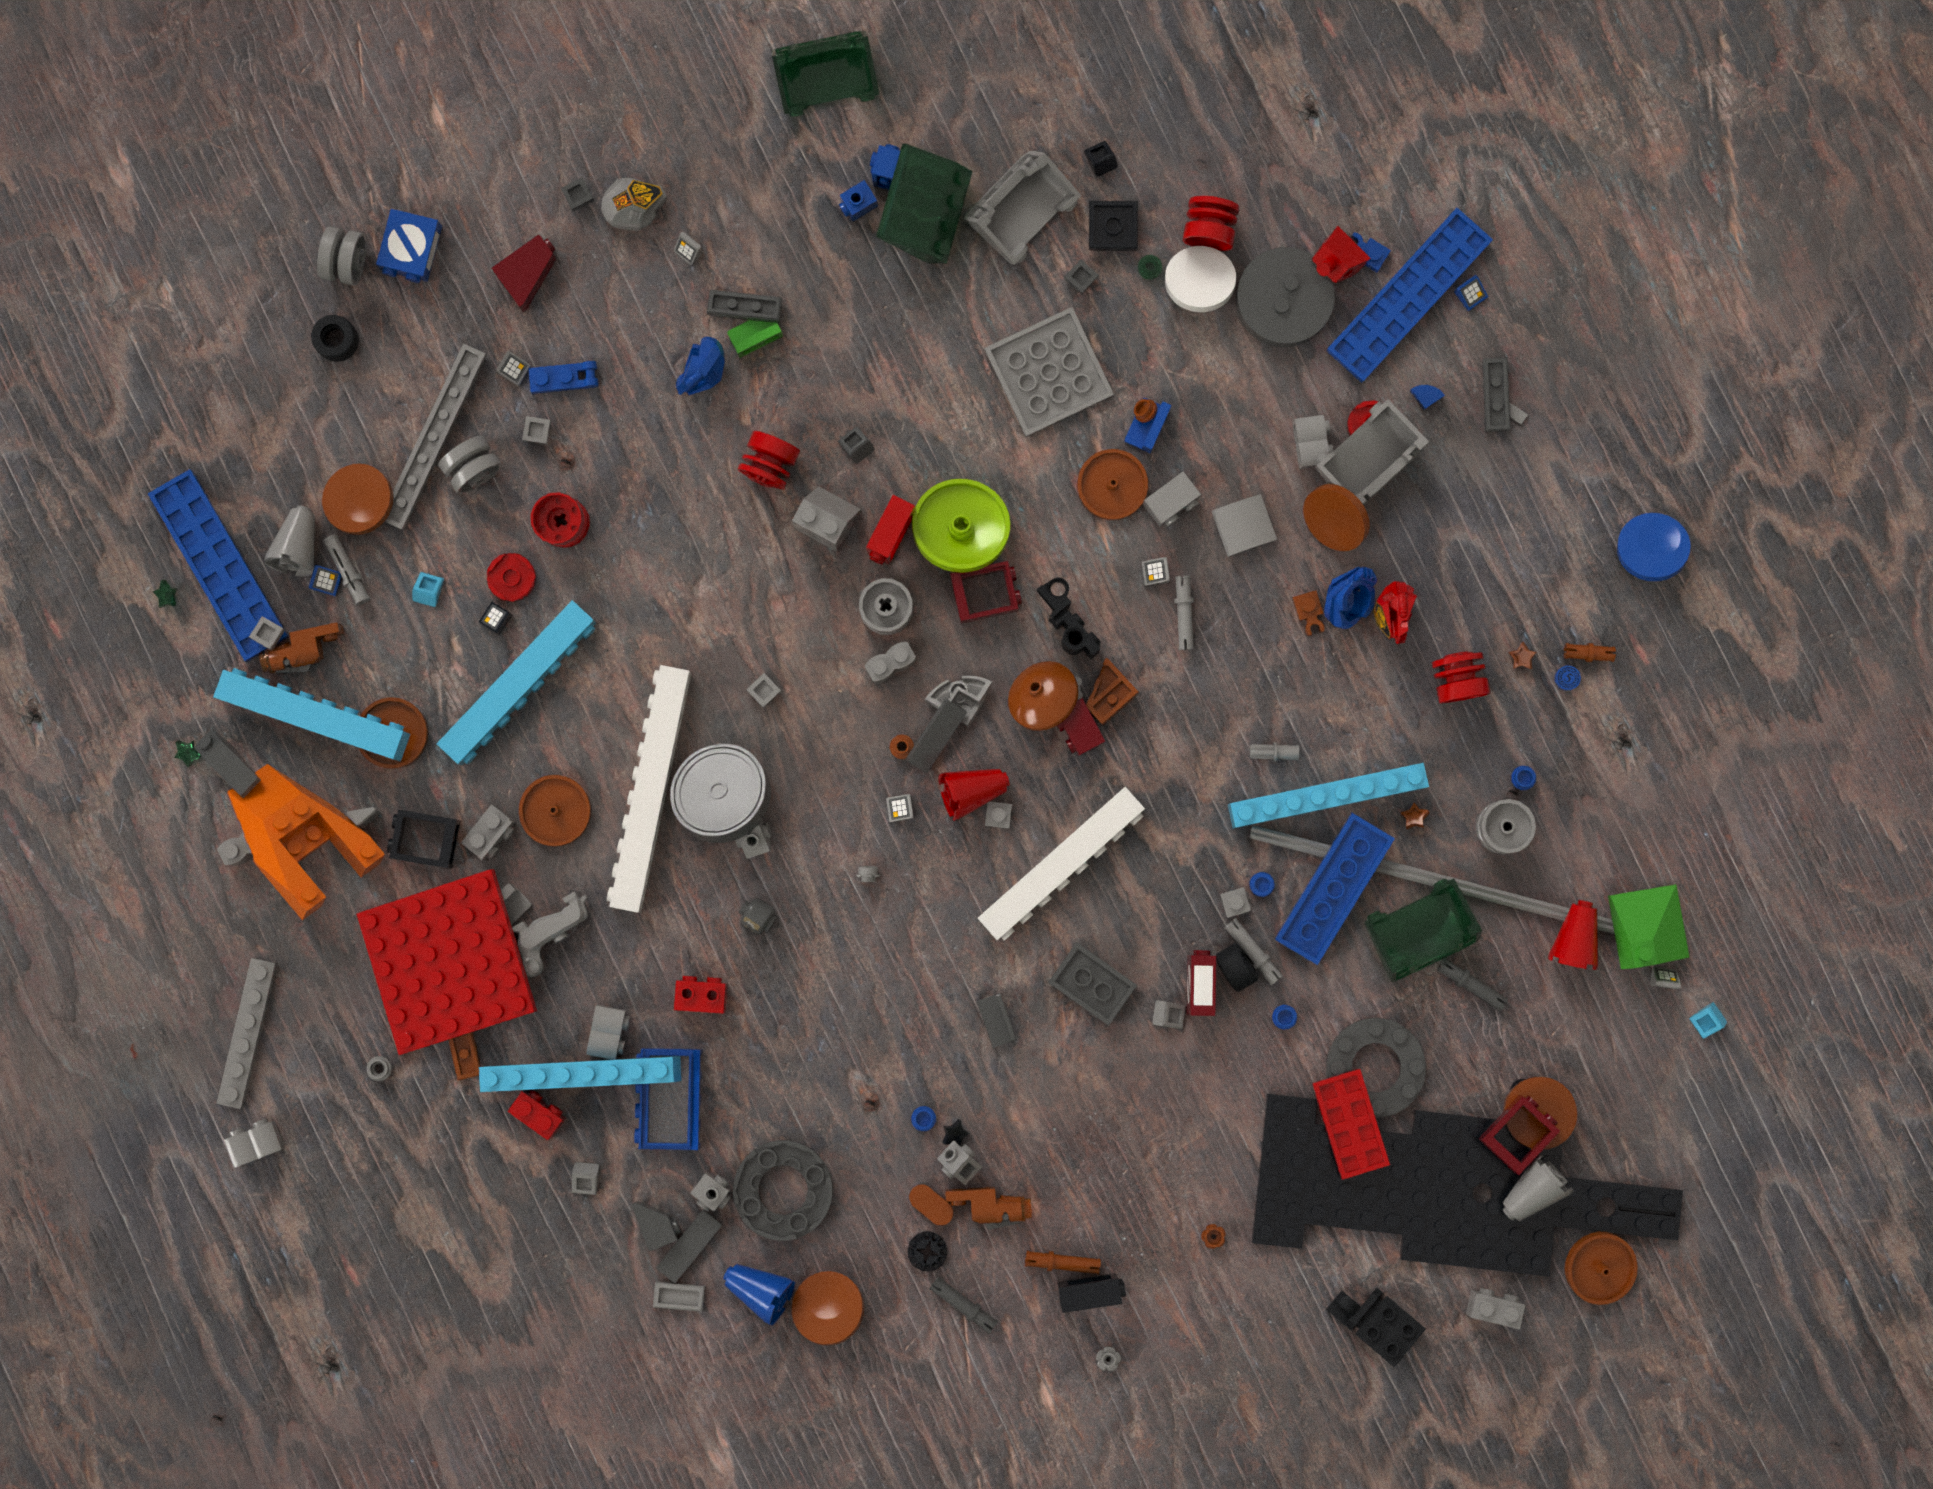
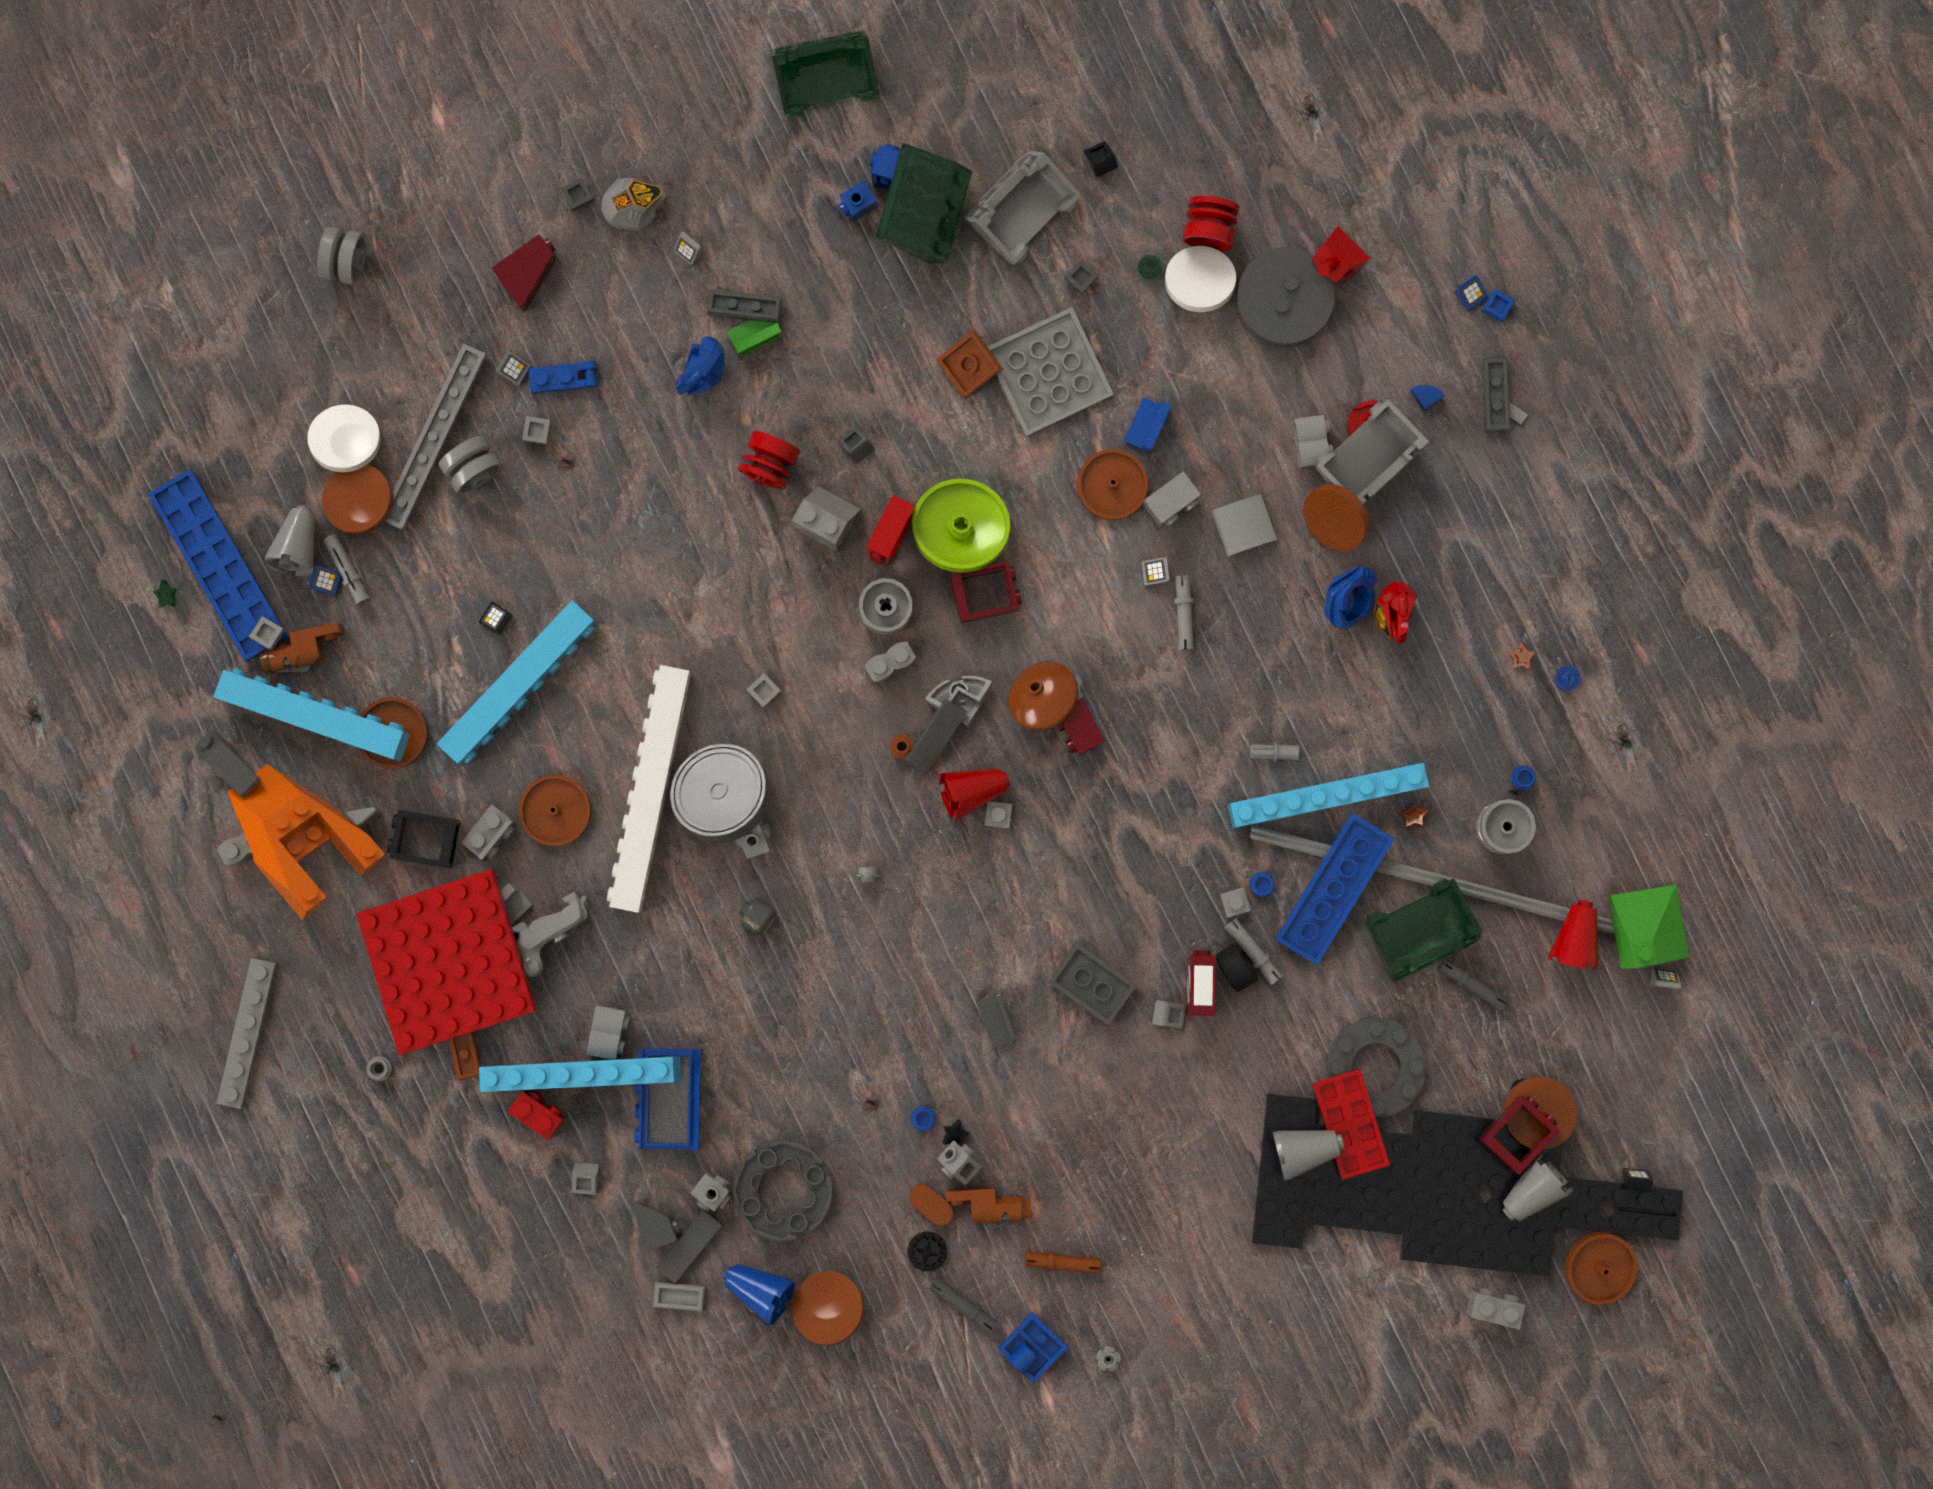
clear green piece [174,740,201,768] -> none
light grey brick [224,1118,285,1168] -> none
black tyre [311,315,359,362] -> none
blue brick [376,209,442,283] -> none
medium azure slope [412,572,444,607] -> none
red tile [487,553,536,602] -> none
red wheel [531,492,590,548] -> none
red brick [674,976,728,1013] -> none
slope [886,794,914,822] -> none
white brick [977,787,1145,940] -> none
black plate [1037,577,1101,659] -> none
black window [1057,1273,1126,1313] -> none
dark orange wing [1086,658,1139,726] -> none
black plate [1089,201,1138,251] -> none
dark orange plate [1134,399,1157,423] -> none
dark orange plate [1201,1224,1226,1249] -> none
blue plate [1272,1005,1297,1030] -> none
dark orange plate [1292,590,1324,636] -> none
blue plate [1326,208,1493,383] -> none
black plate [1326,1288,1426,1368] -> none
blue plate [1351,232,1391,273] -> none
red wheel [1431,651,1491,704] -> none
dark orange pin [1564,643,1616,662] -> none
blue piece [1617,513,1691,582] -> none
medium azure slope [1689,1002,1727,1039] -> none
none -> white piece [308,405,381,472]
none -> dark orange plate [936,330,1003,399]
none -> blue plate [998,1311,1068,1383]
none -> light grey cone [1273,1130,1344,1180]
none -> blue tile [1481,288,1515,323]
none -> black slope [1622,1168,1653,1192]

